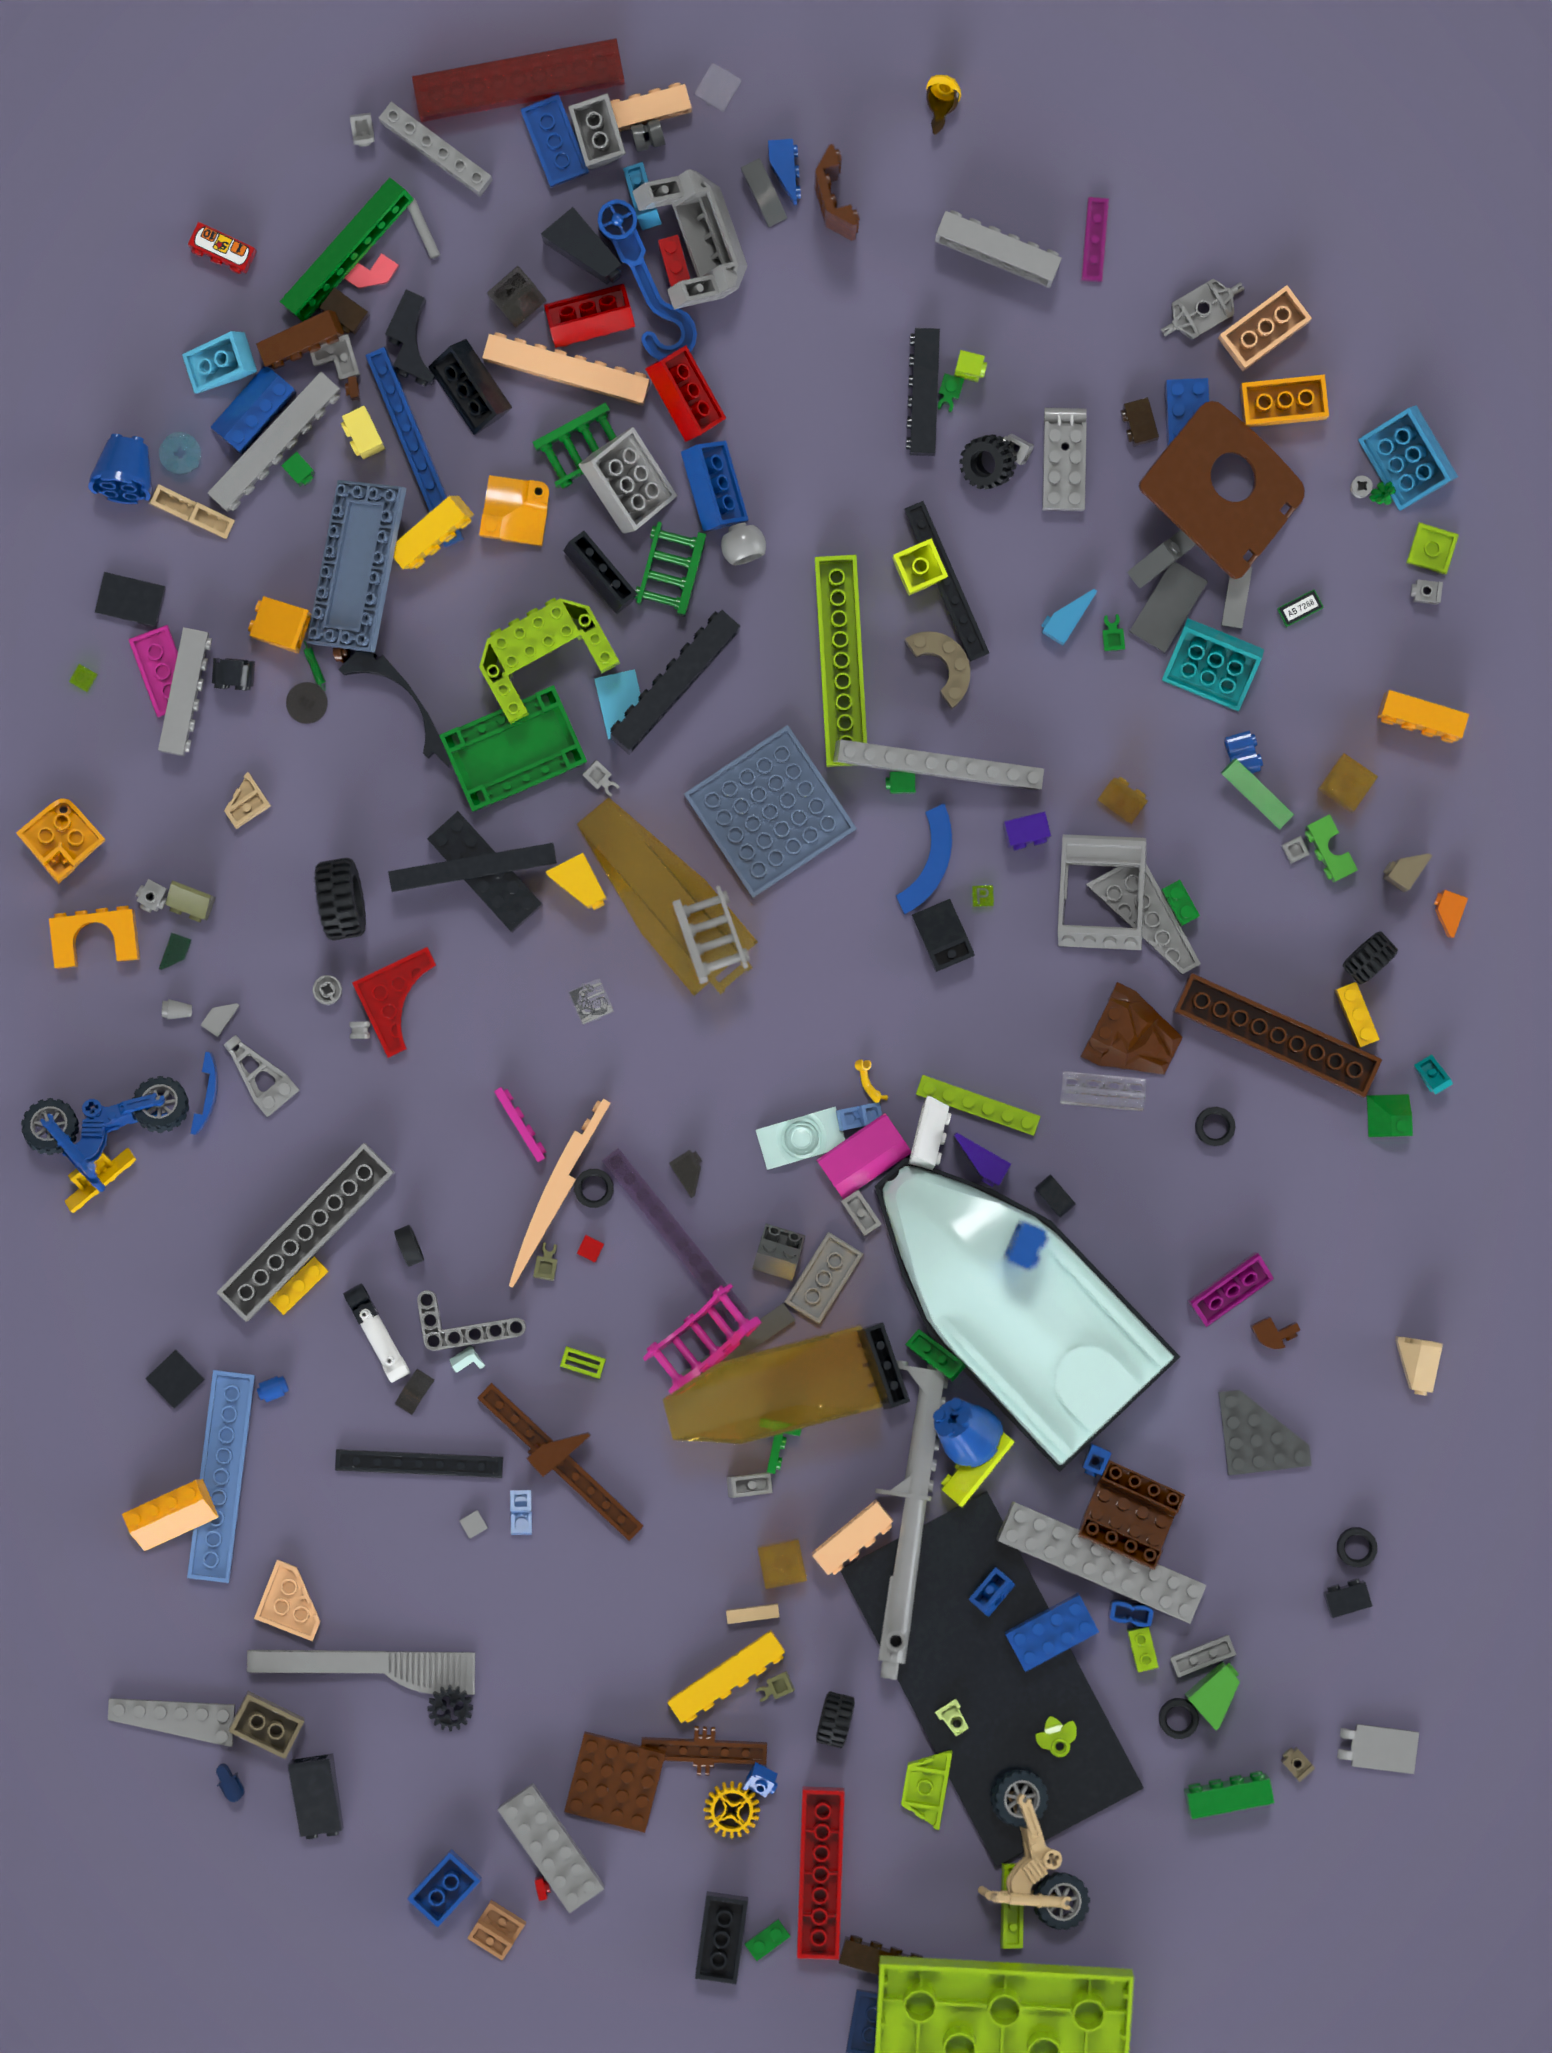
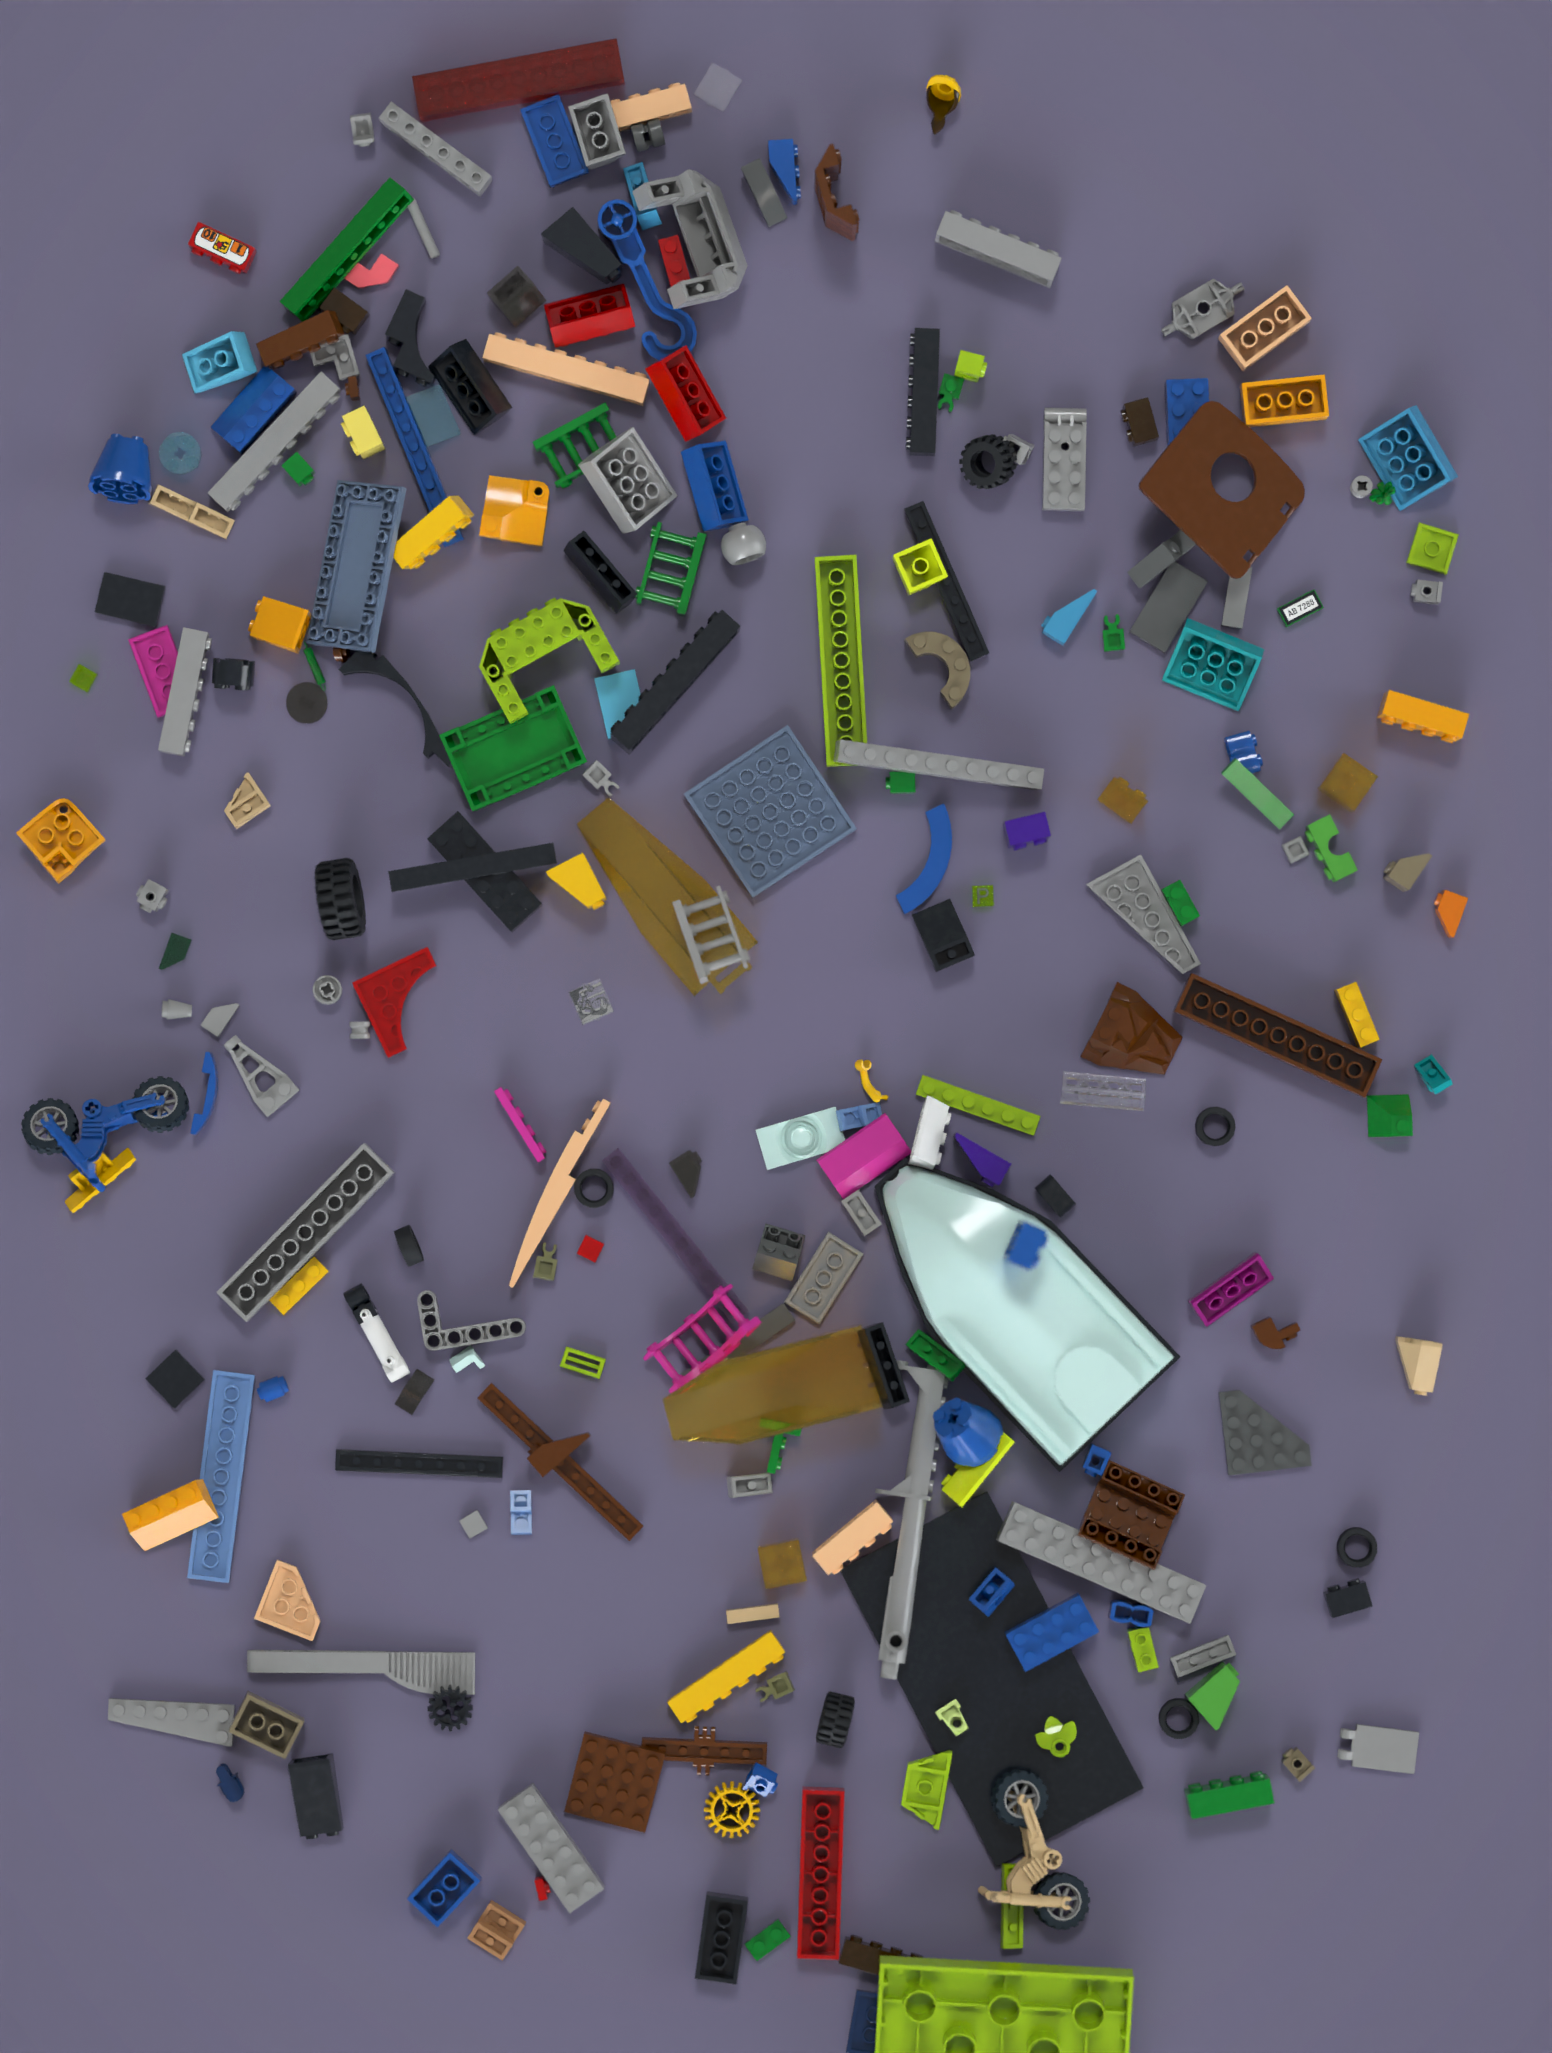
light orange arch [49,906,140,969] -> none
olive slope [166,880,216,923] -> none
light grey window [1058,834,1147,950] -> none
magenta tile [1081,197,1109,282] -> none
black tyre [1343,931,1398,985] -> none
none -> clear light blue piece [406,384,461,447]

